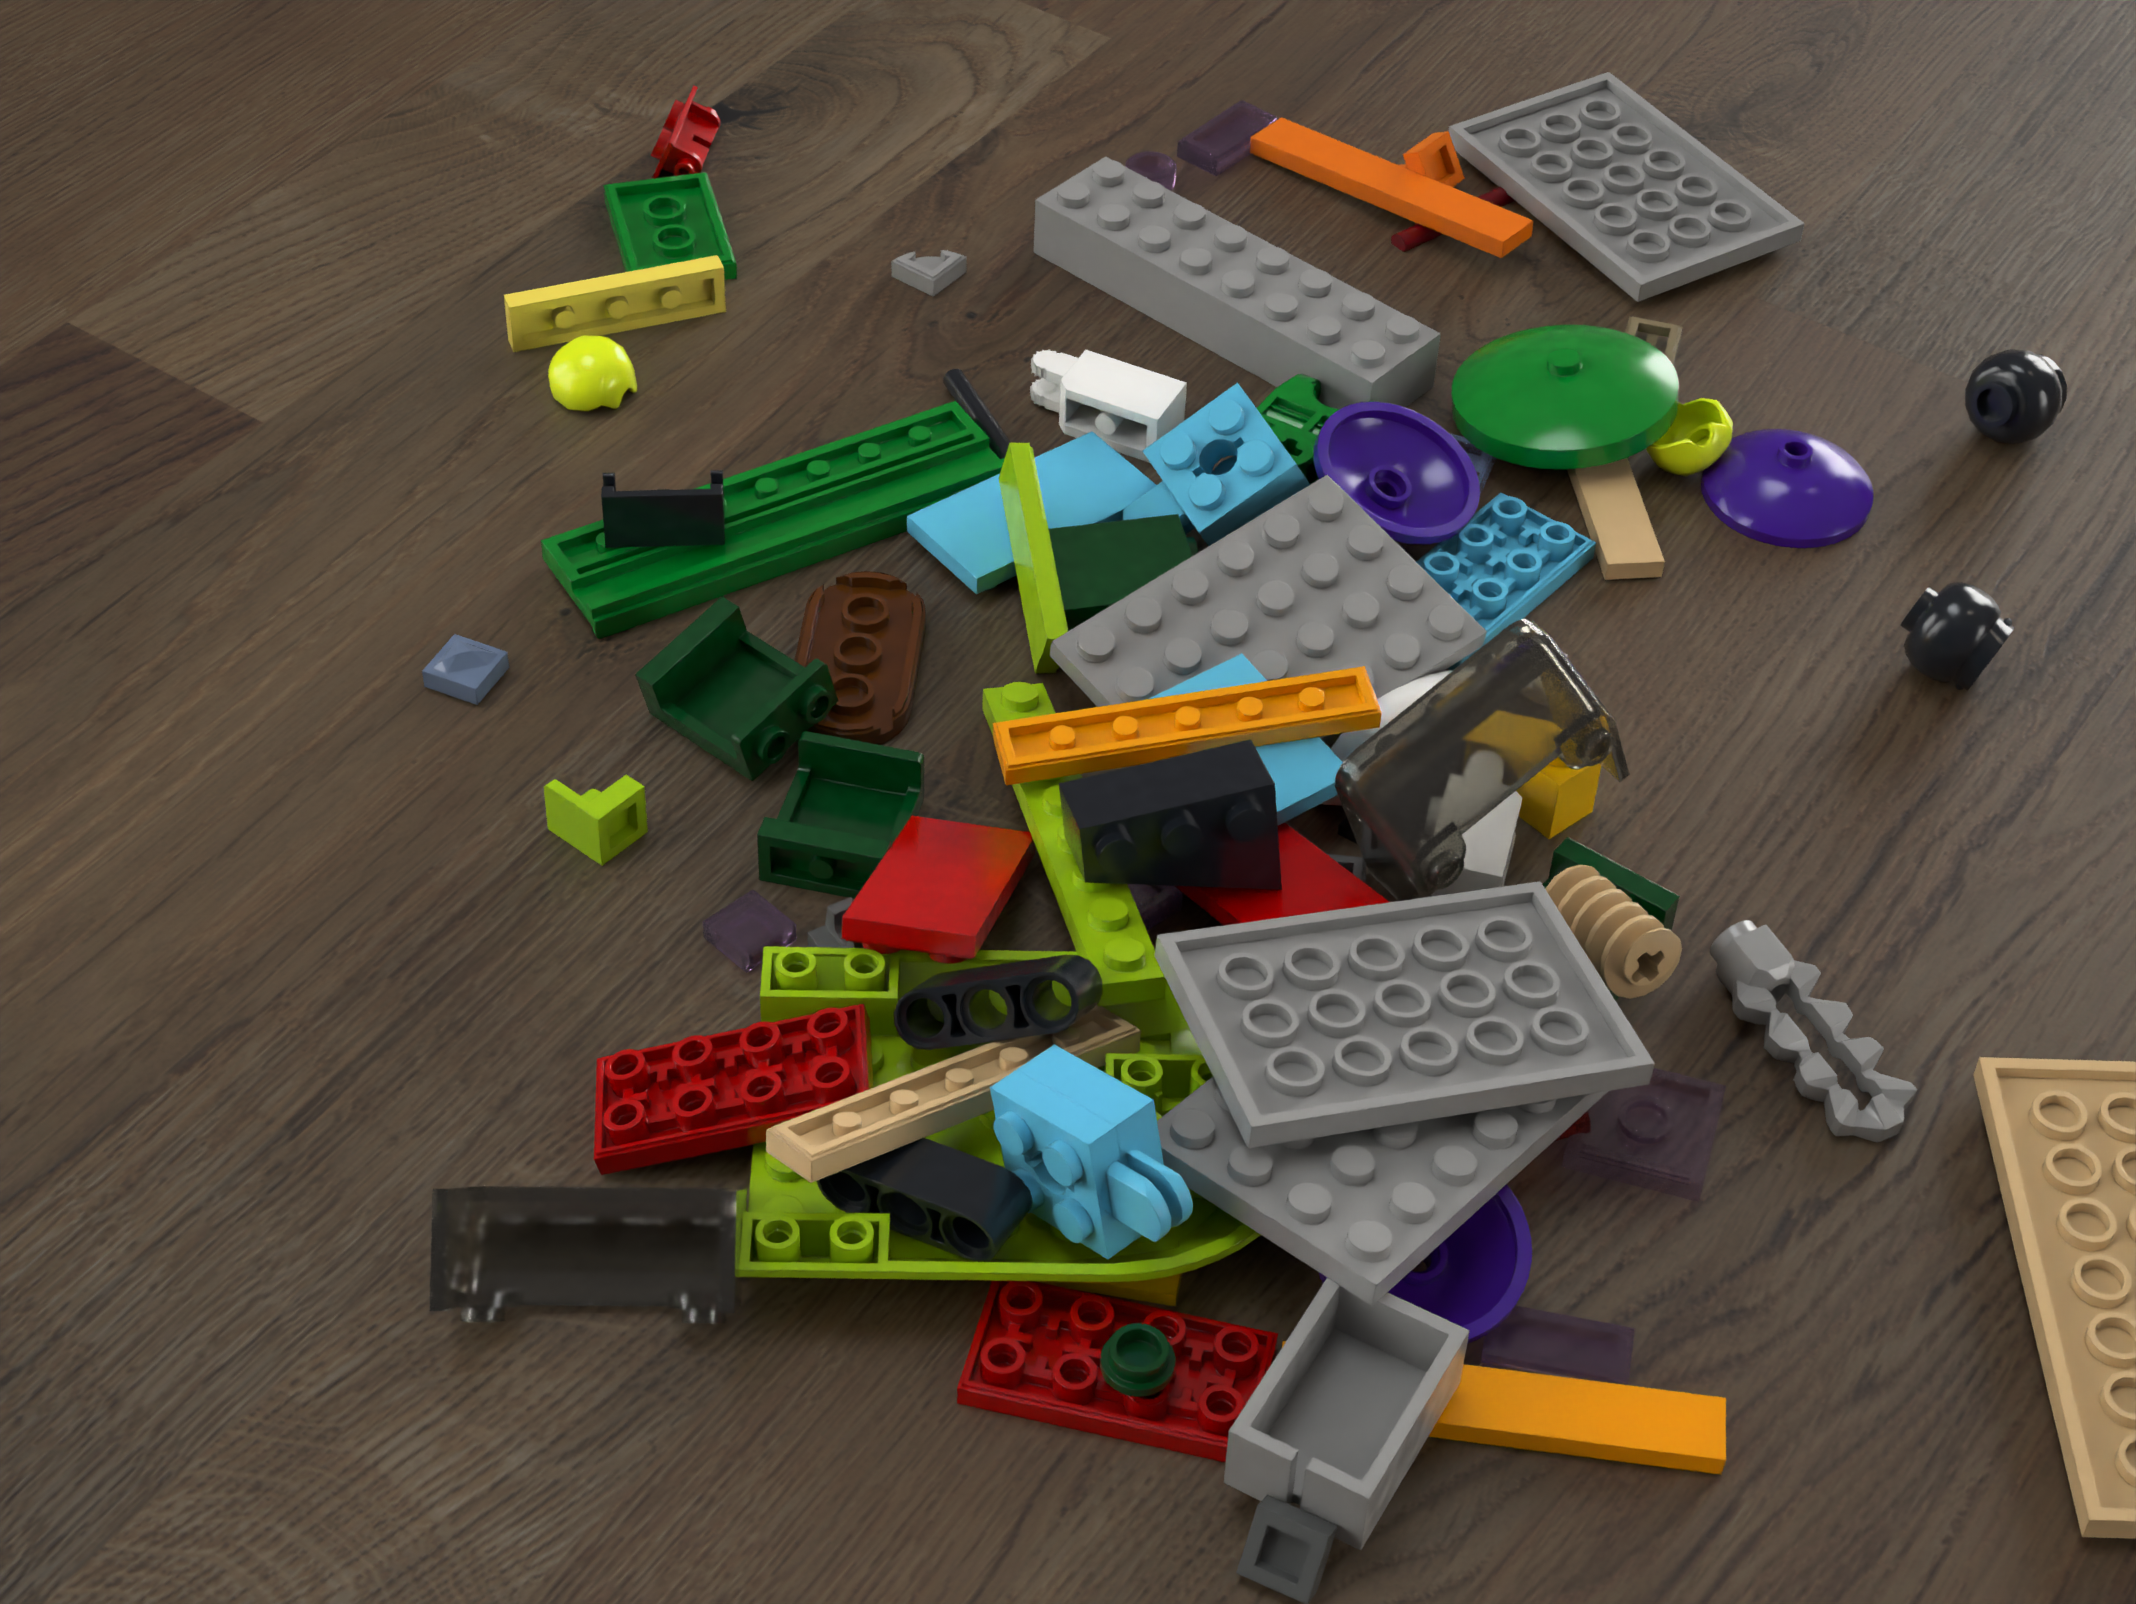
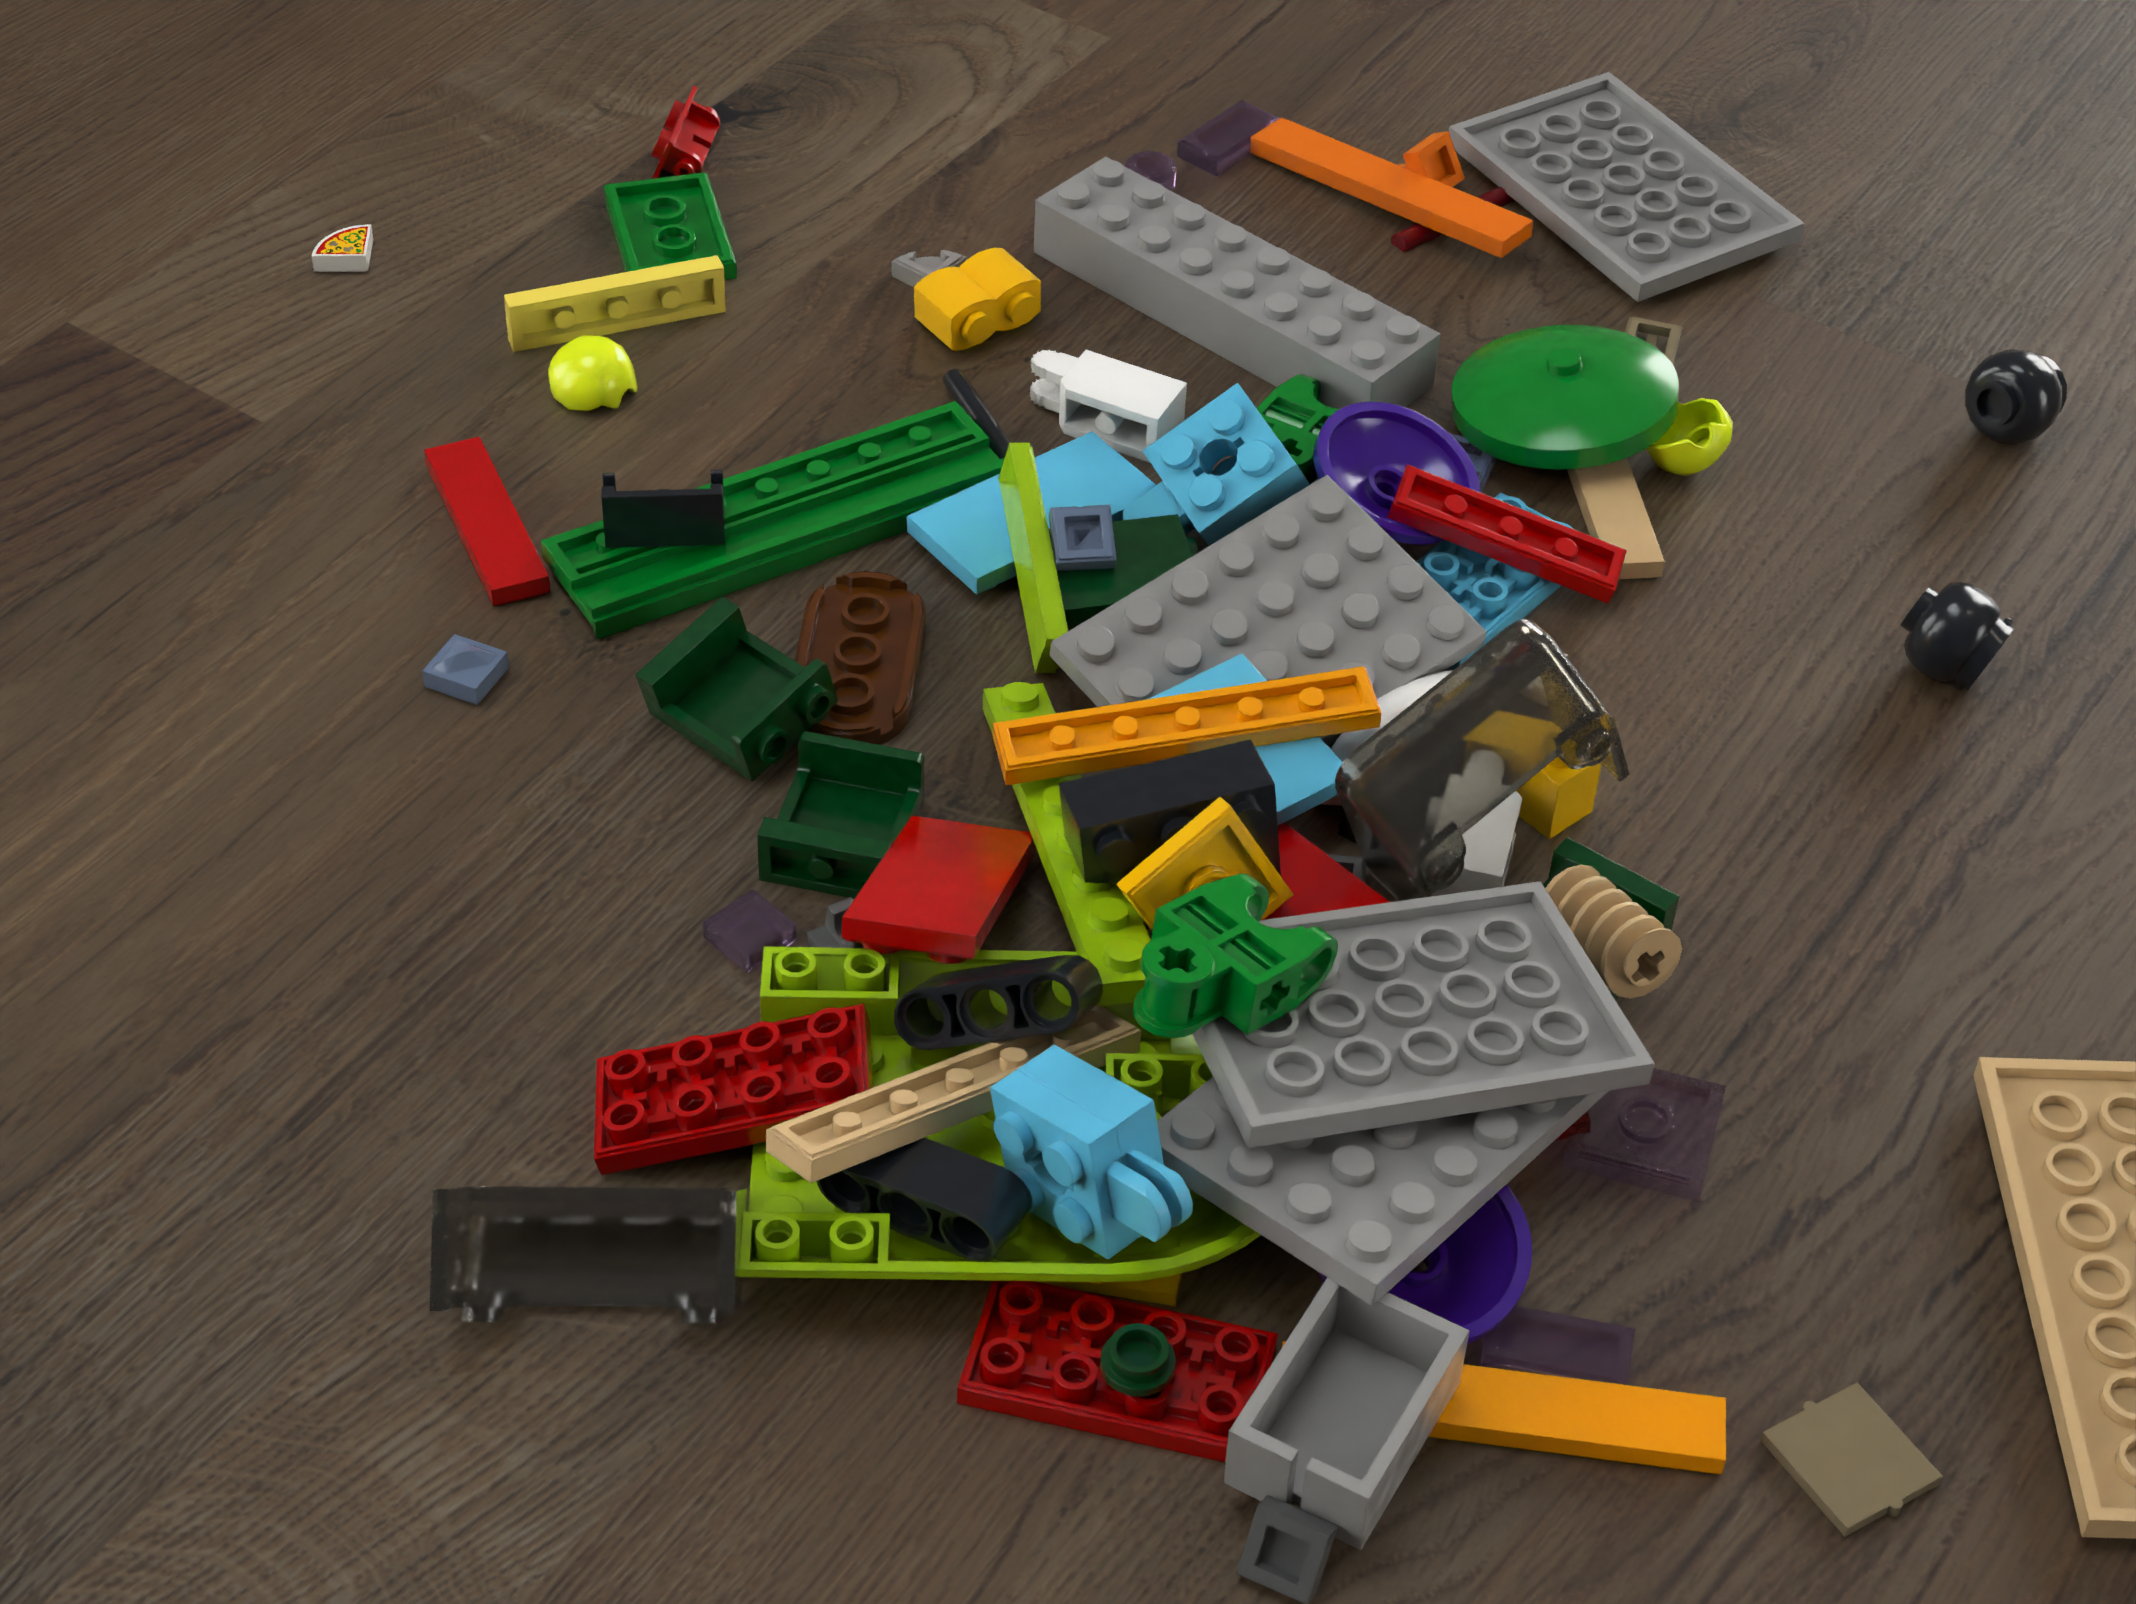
lime panel [544,774,648,866] -> none
dark purple dish [1701,429,1874,548] -> none
light grey sword [1710,920,1917,1143] -> none
none -> tile [312,224,373,272]
none -> red tile [424,436,551,606]
none -> yellow brick [914,248,1041,351]
none -> sand blue tile [1049,504,1117,571]
none -> yellow tile [1116,797,1294,931]
none -> green piece [1133,874,1338,1038]
none -> red tile [1387,464,1627,604]
none -> dark tan piece [1760,1382,1943,1537]

